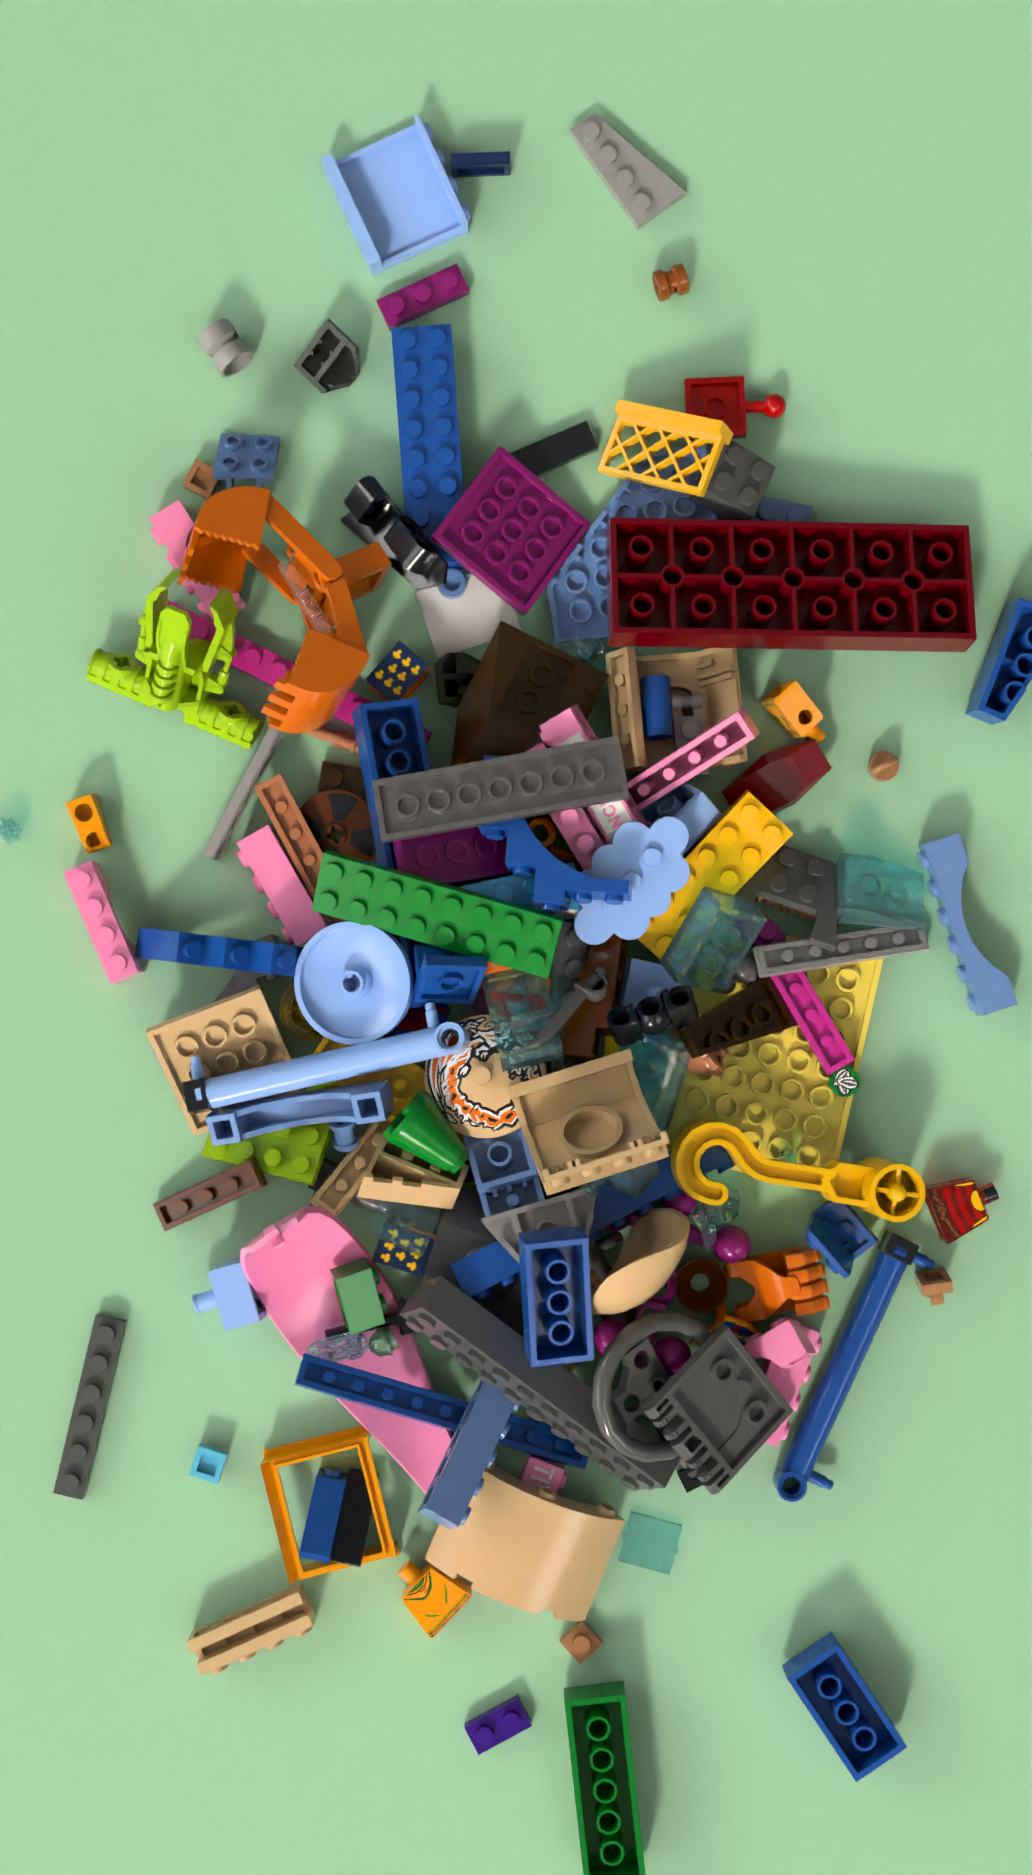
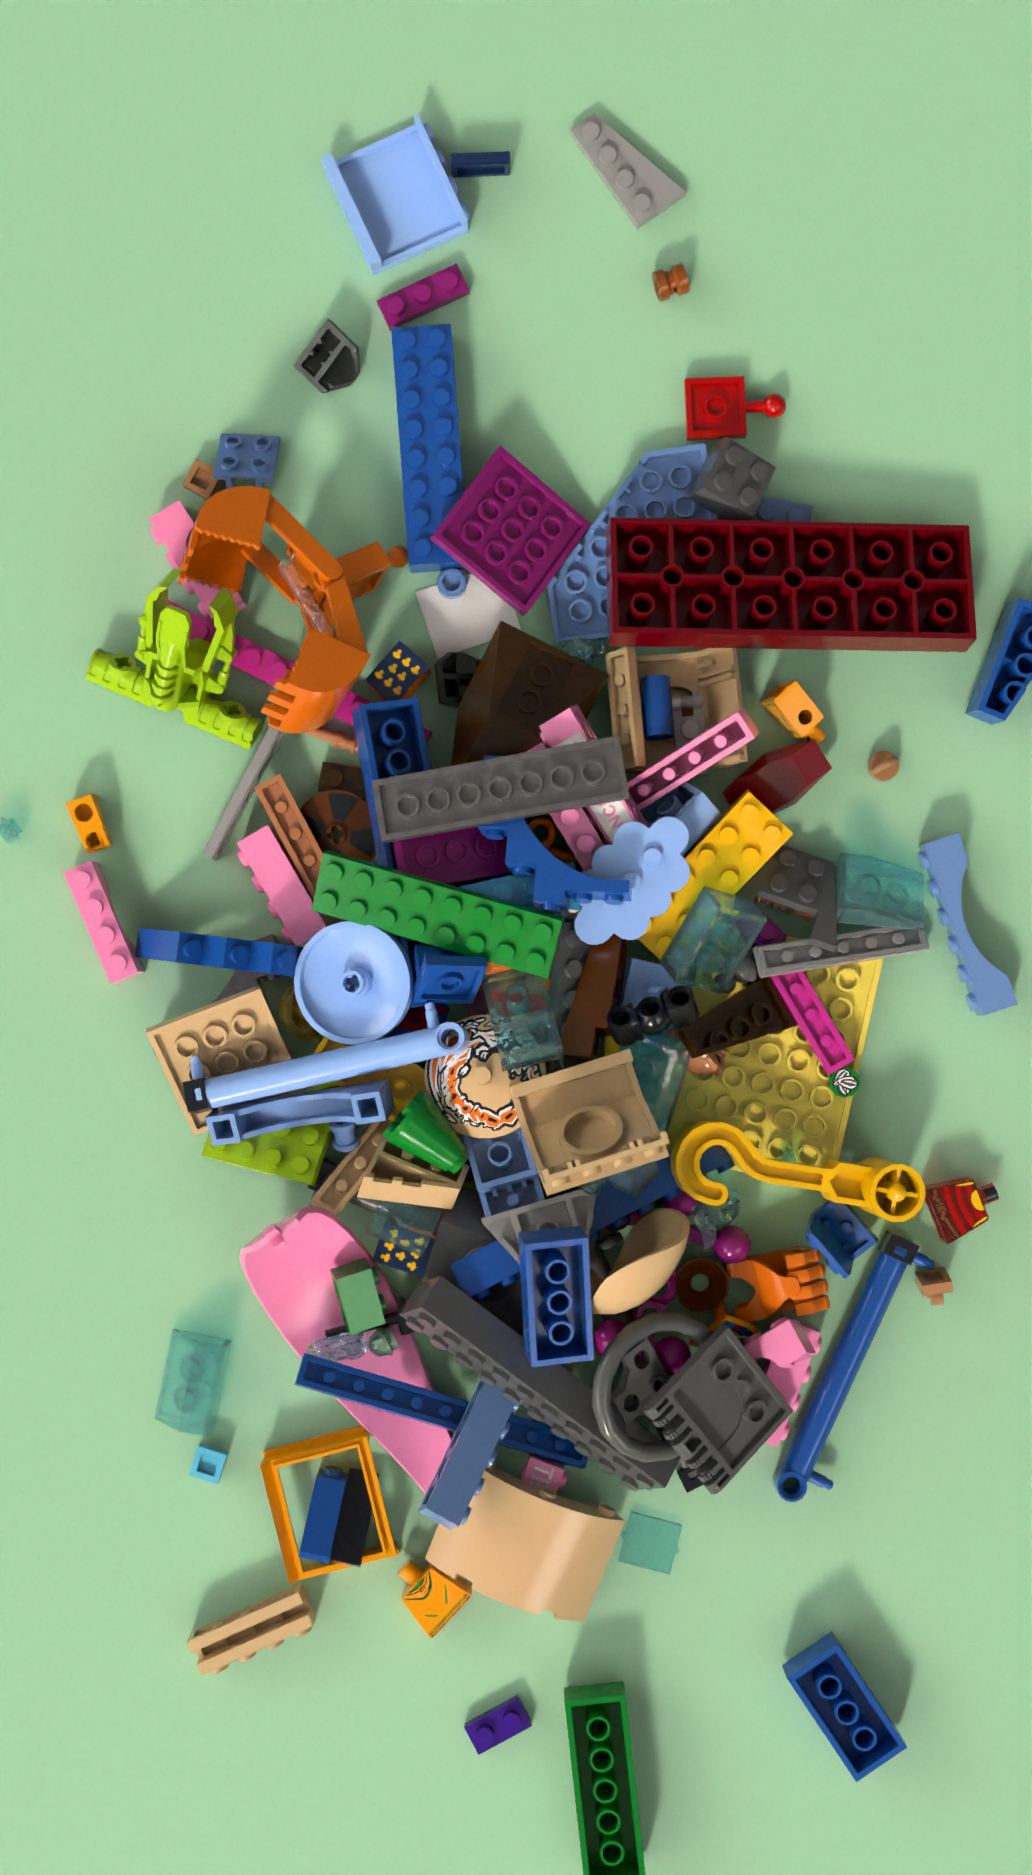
dark grey plate [53,1314,127,1500] -> none
reddish brown tile [153,1157,268,1231] -> none
light blue brick [192,1257,267,1331] -> none
light grey wheel [197,318,253,378] -> none
black panel [340,476,448,590] -> none
black tile [510,421,598,477] -> none
dark grey sword [526,966,608,1050] -> none
medium nougat plate [560,1621,603,1665] -> none
yellow fence [597,400,733,497] -> none
none -> clear light blue slope [155,1329,232,1437]

